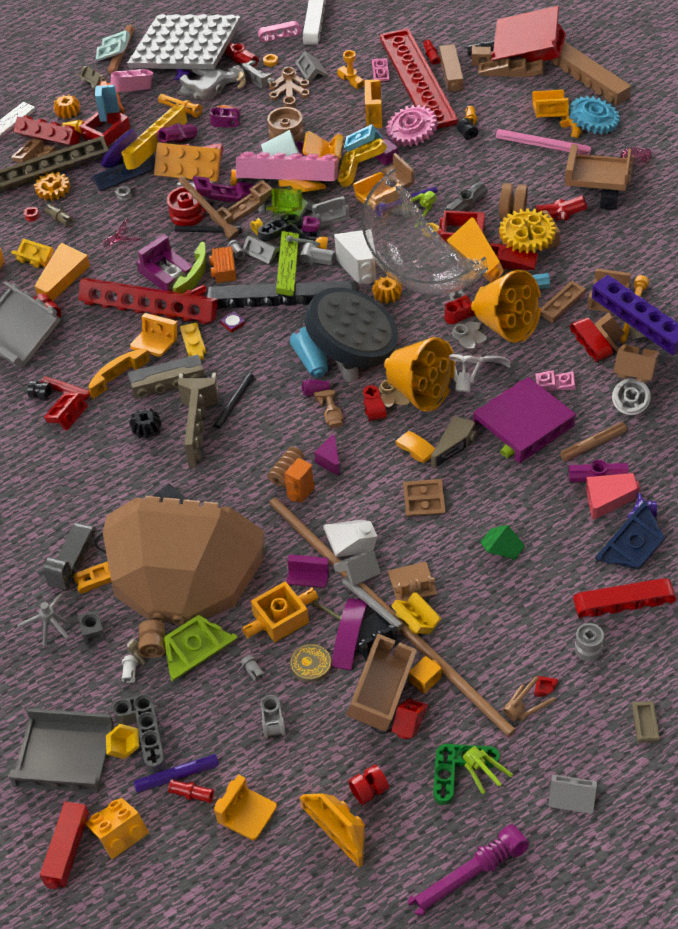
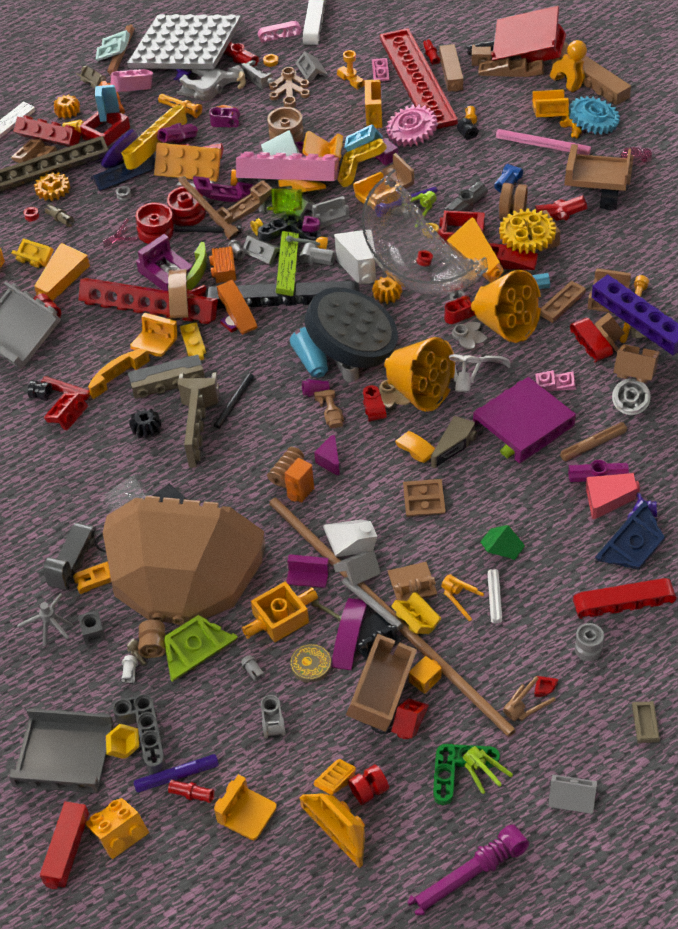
none -> clear tile [101,475,146,513]
none -> red wheel [135,202,174,244]
none -> medium nougat slope [168,269,188,318]
none -> orange slope [217,280,258,335]
none -> light orange slope [313,759,356,795]
none -> red bush [416,250,433,267]
none -> light orange plant [441,574,484,621]
none -> white axle [488,569,502,623]
none -> blue piece [494,164,523,192]
none -> light orange piece [550,40,587,92]

